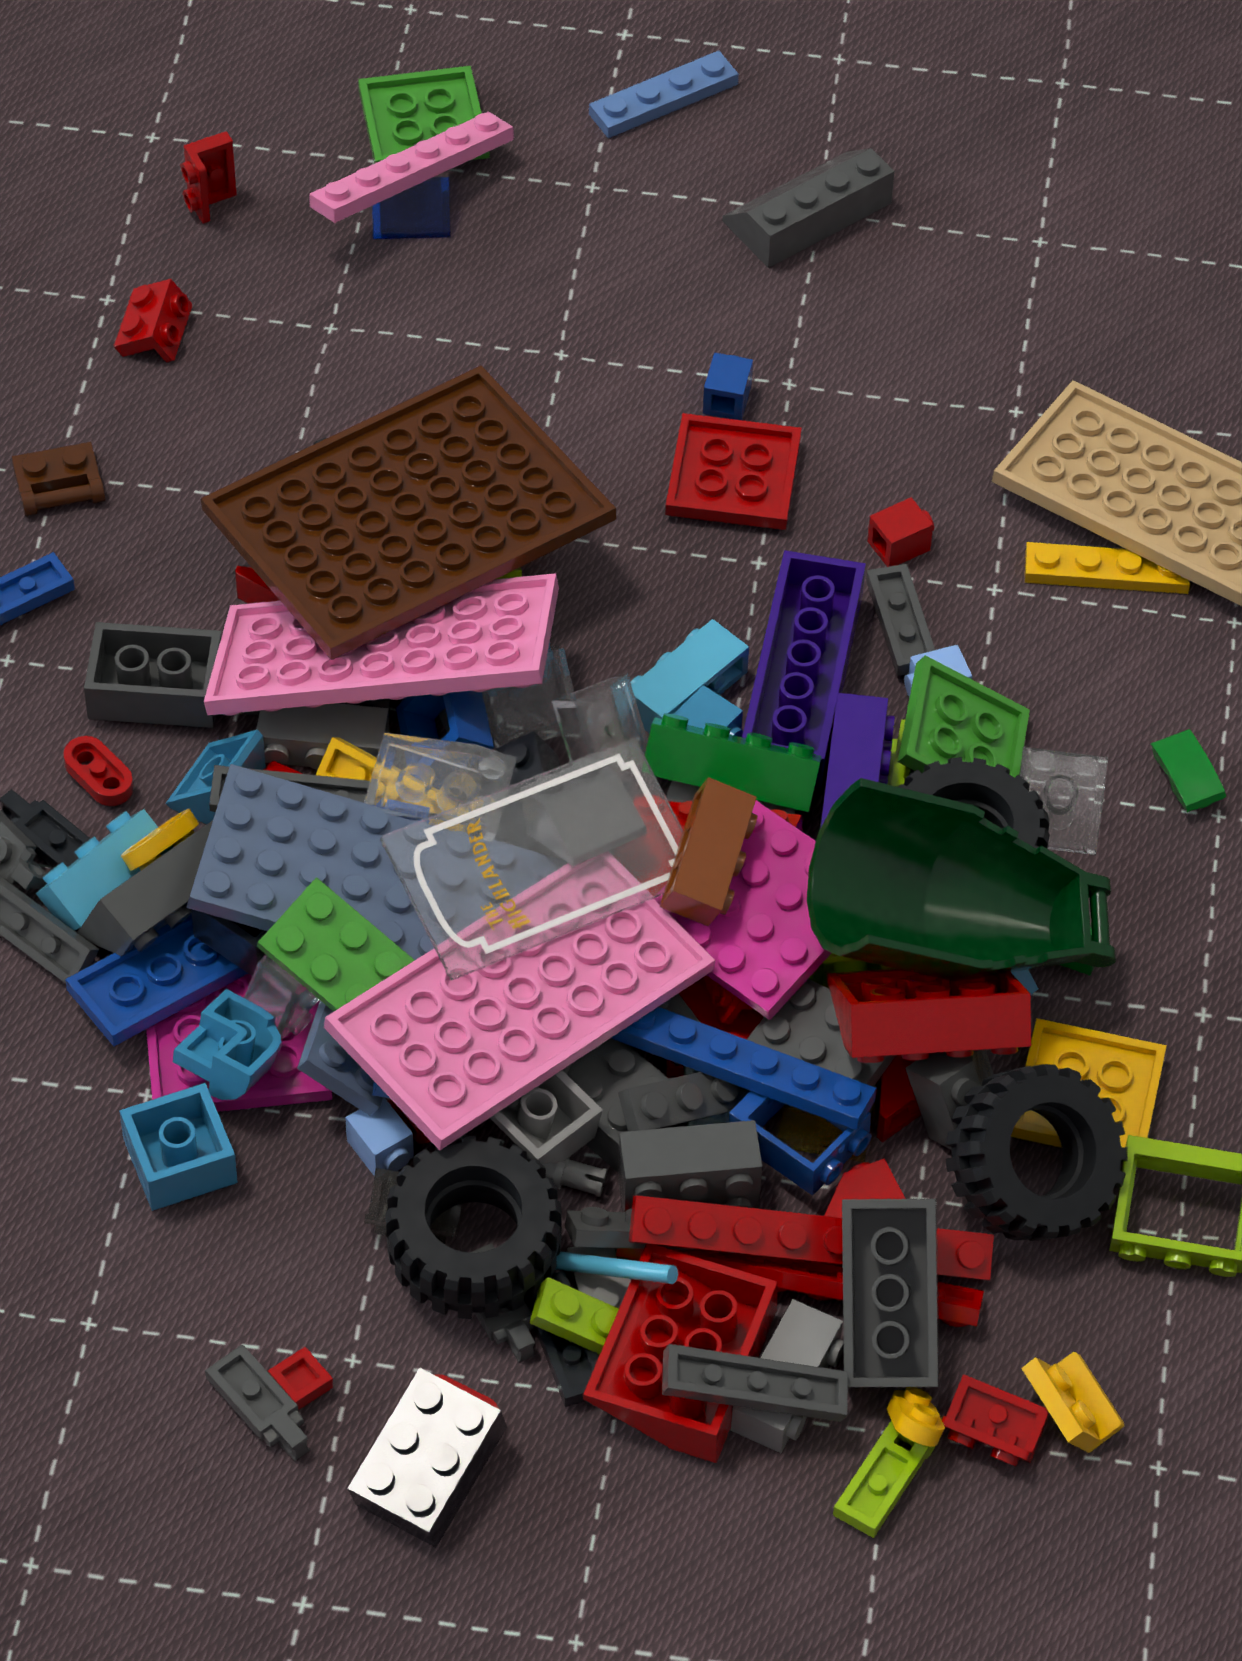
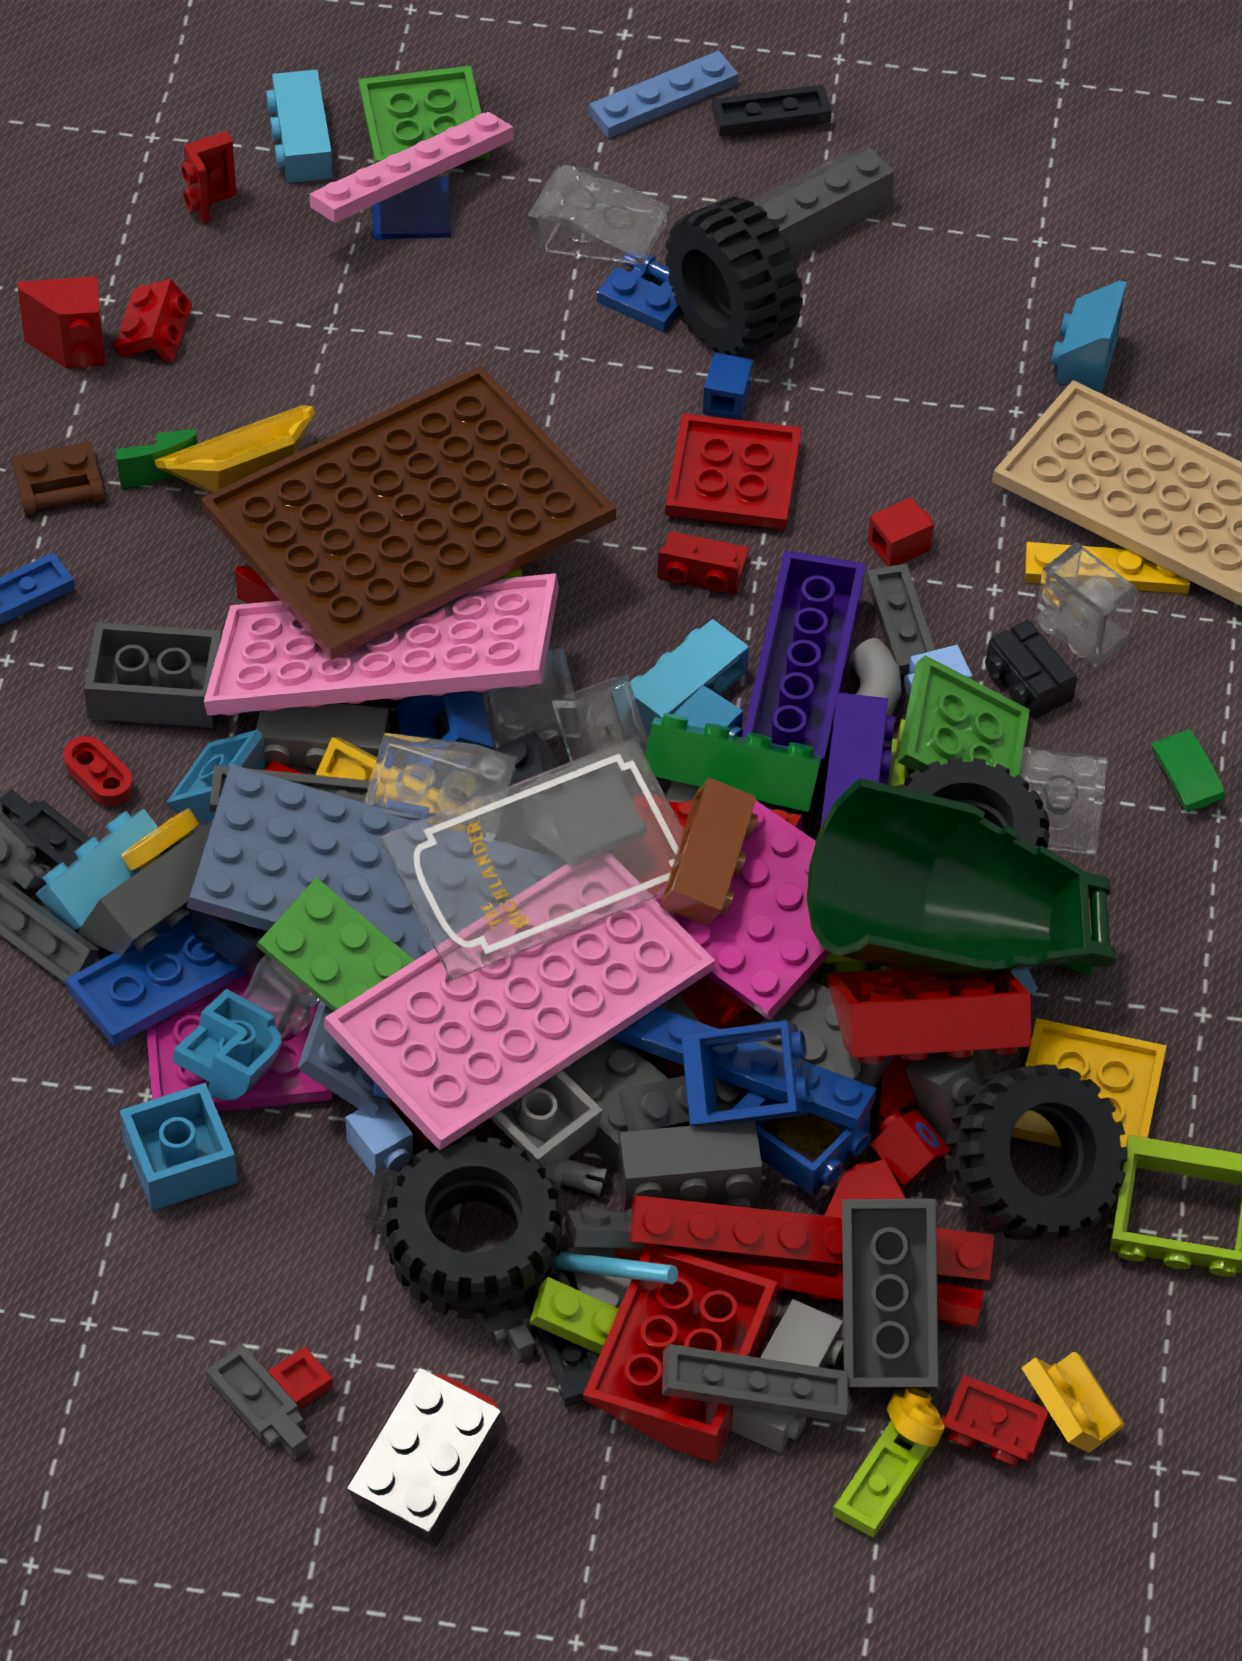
none -> red slope [17,276,105,368]
none -> green slope [116,429,198,489]
none -> yellow wedge [154,405,315,493]
none -> medium azure brick [266,69,333,183]
none -> clear slope [527,164,672,265]
none -> blue plate [597,250,682,333]
none -> red bracket [657,531,749,595]
none -> black tyre [665,197,803,357]
none -> blue window [681,1021,811,1126]
none -> black plate [712,84,832,137]
none -> light grey cylinder [848,638,902,716]
none -> red brick [870,1109,951,1186]
none -> black brick [985,619,1077,719]
none -> clear brick [1035,542,1138,667]
none -> dark azure slope [1051,280,1127,392]

